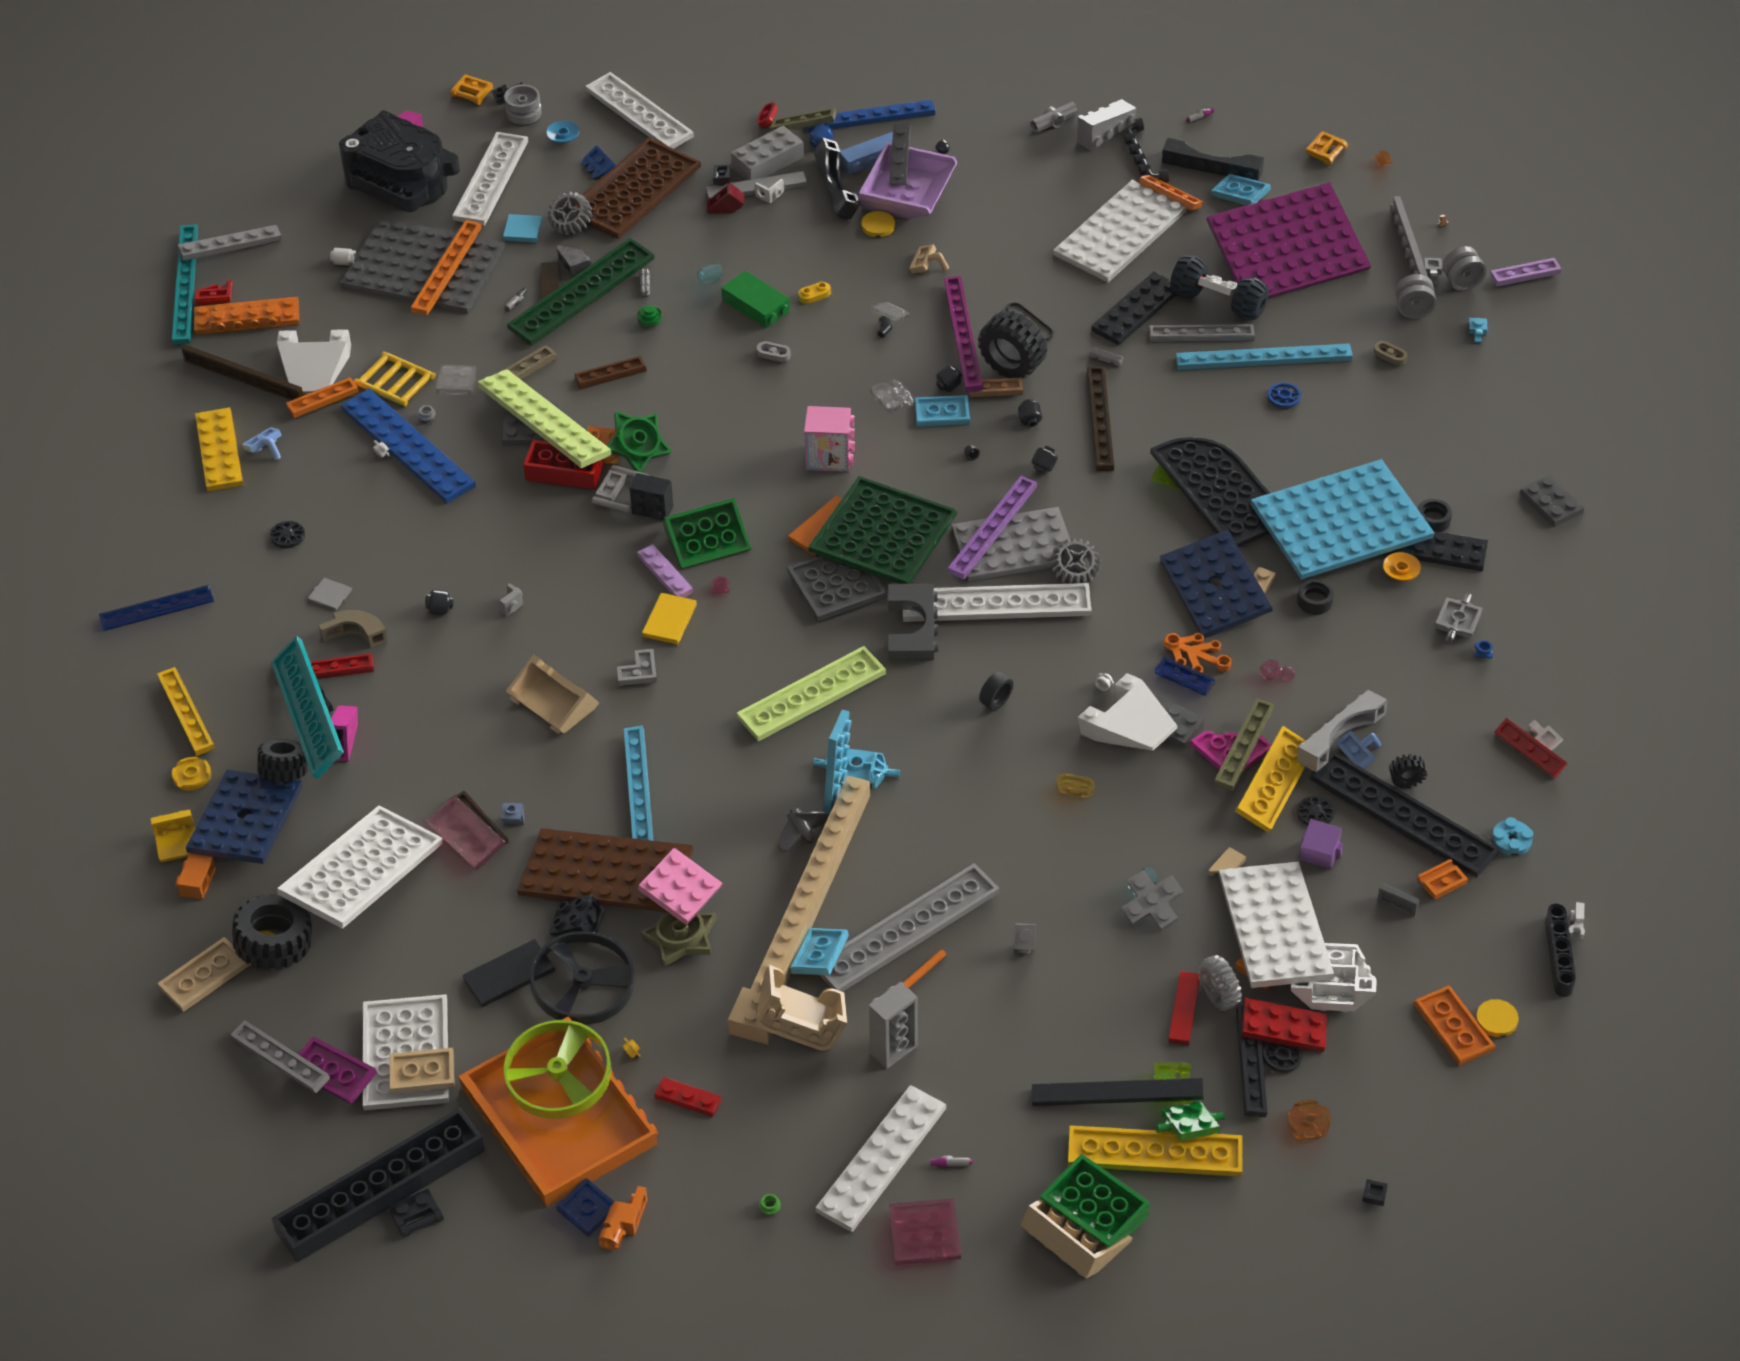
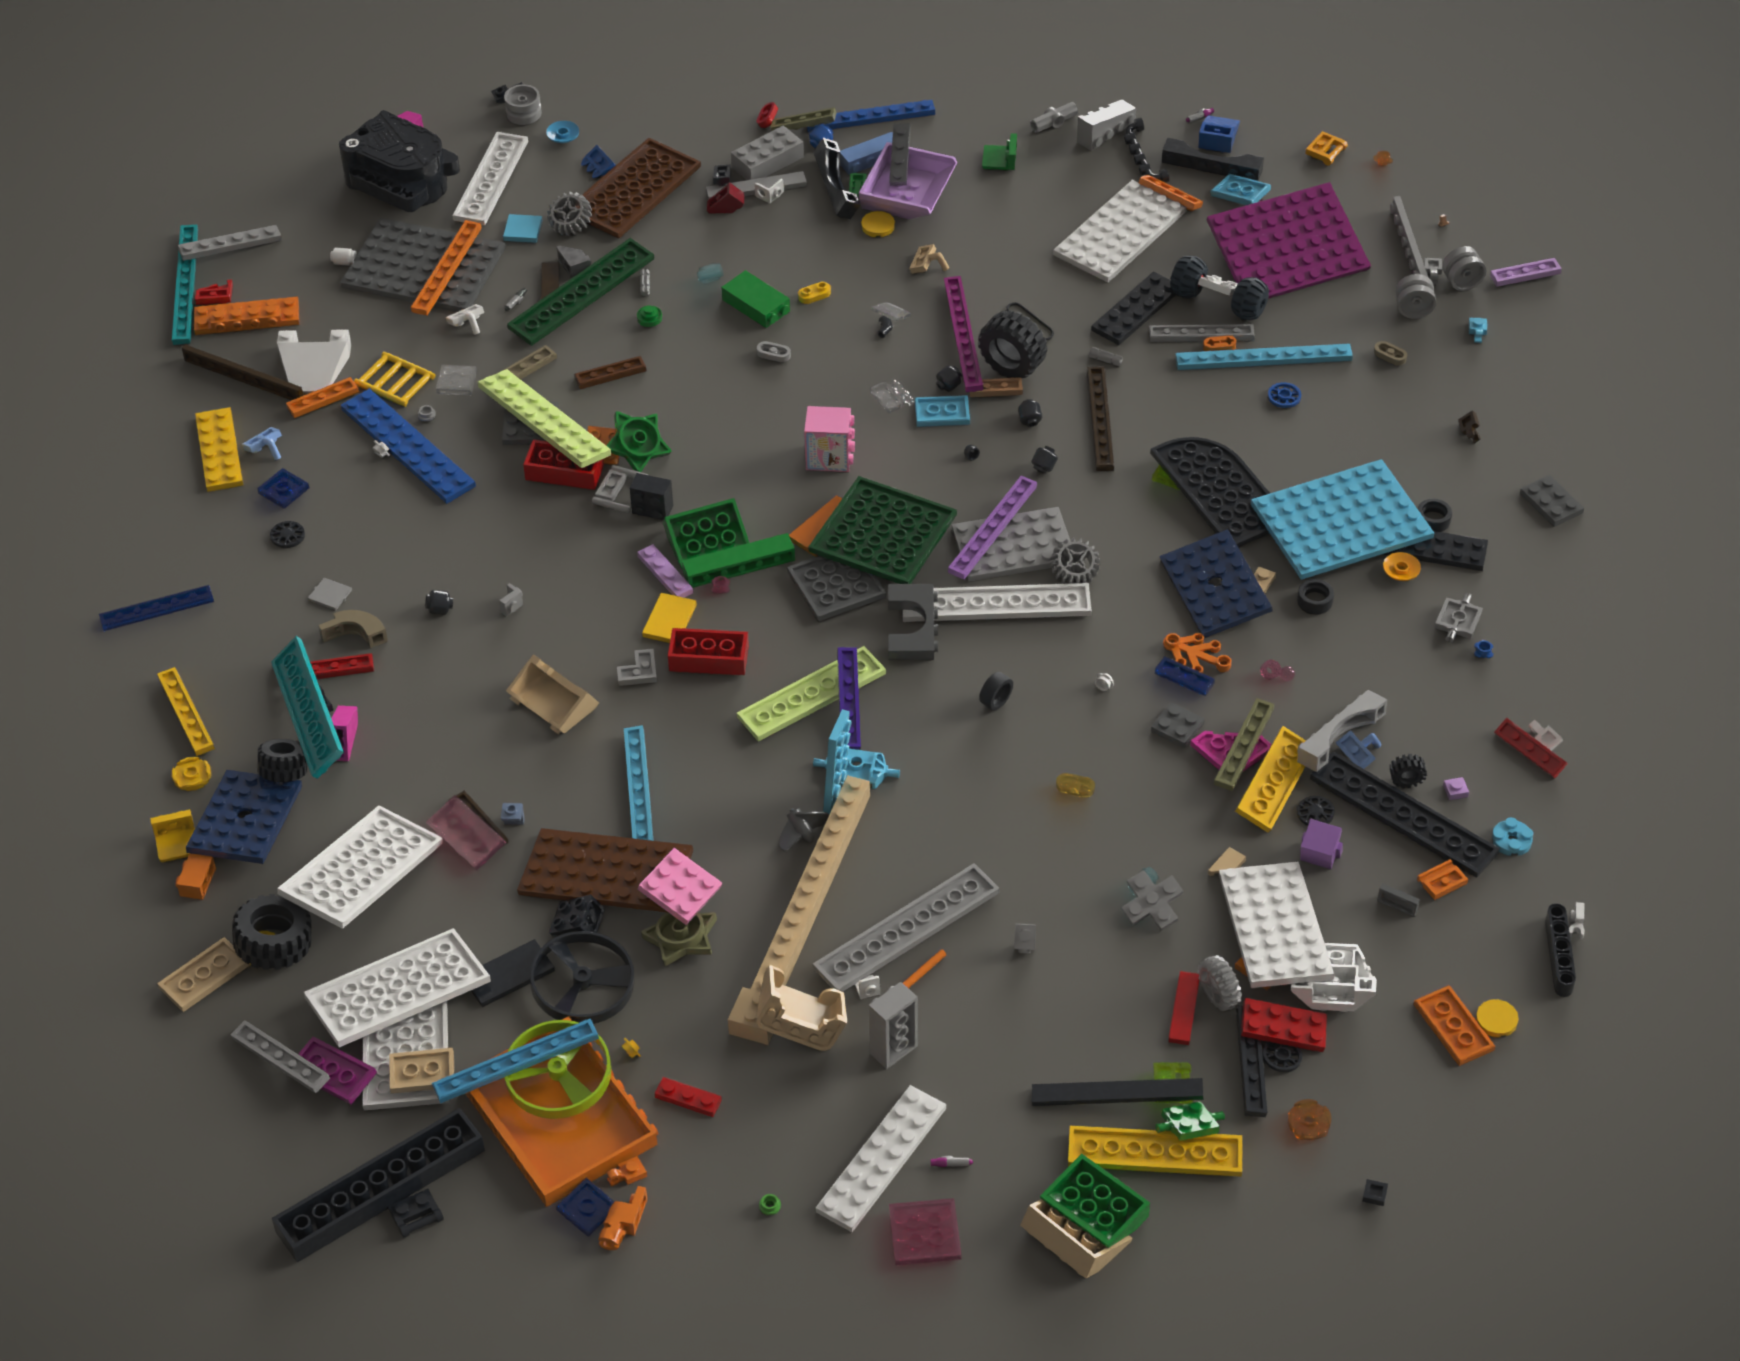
light orange plate [450,75,493,105] -> none
white plate [586,72,694,149] -> none
medium azure tile [790,928,849,976] -> none
black hinge [935,139,950,154] -> none
white wedge [1078,673,1177,751] -> none
none -> clear blue plate [257,468,310,509]
none -> white plate [304,928,491,1047]
none -> dark azure tile [432,1019,599,1103]
none -> white plate [446,304,484,335]
none -> orange plate [607,1156,647,1186]
none -> red brick [668,628,749,675]
none -> green brick [682,533,795,588]
none -> dark purple plate [837,647,861,750]
none -> green plate [849,173,867,200]
none -> white bracket [855,975,880,1000]
none -> green bracket [982,133,1017,170]
none -> blue slope [1198,115,1240,153]
none -> orange beam [1203,336,1236,351]
none -> lavender plate [1443,777,1469,800]
none -> dark brown plate [1458,410,1481,443]

